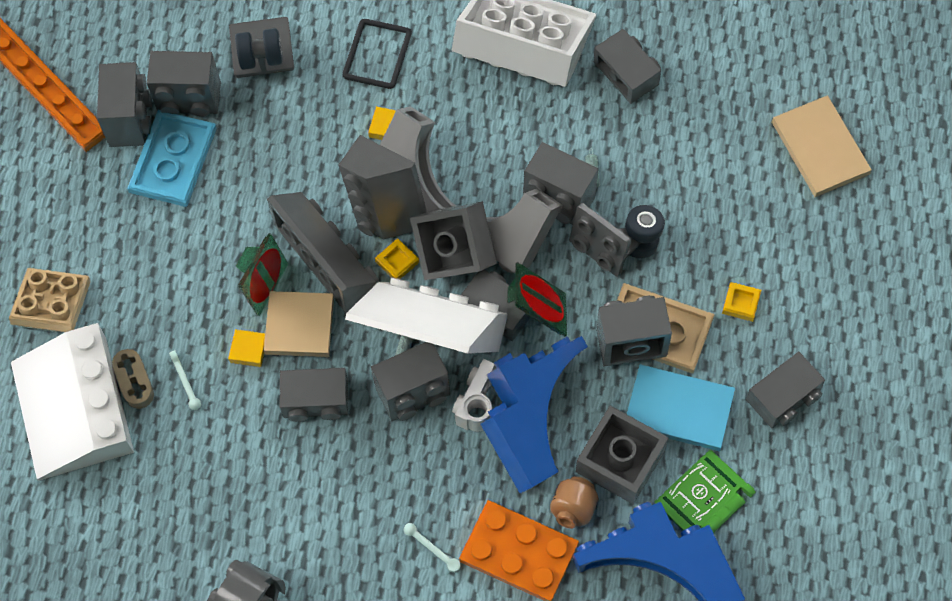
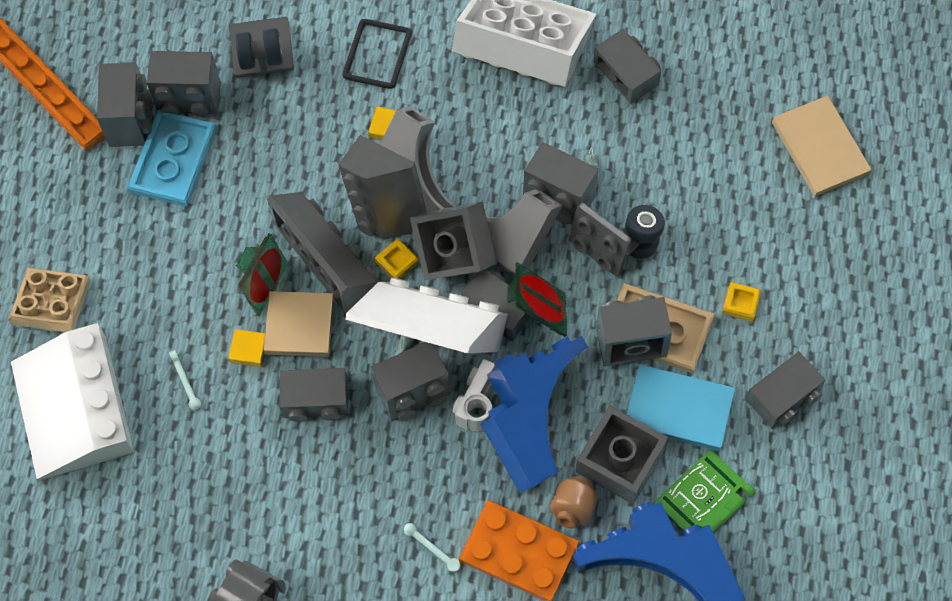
dark tan beam [112,349,154,409] -> none

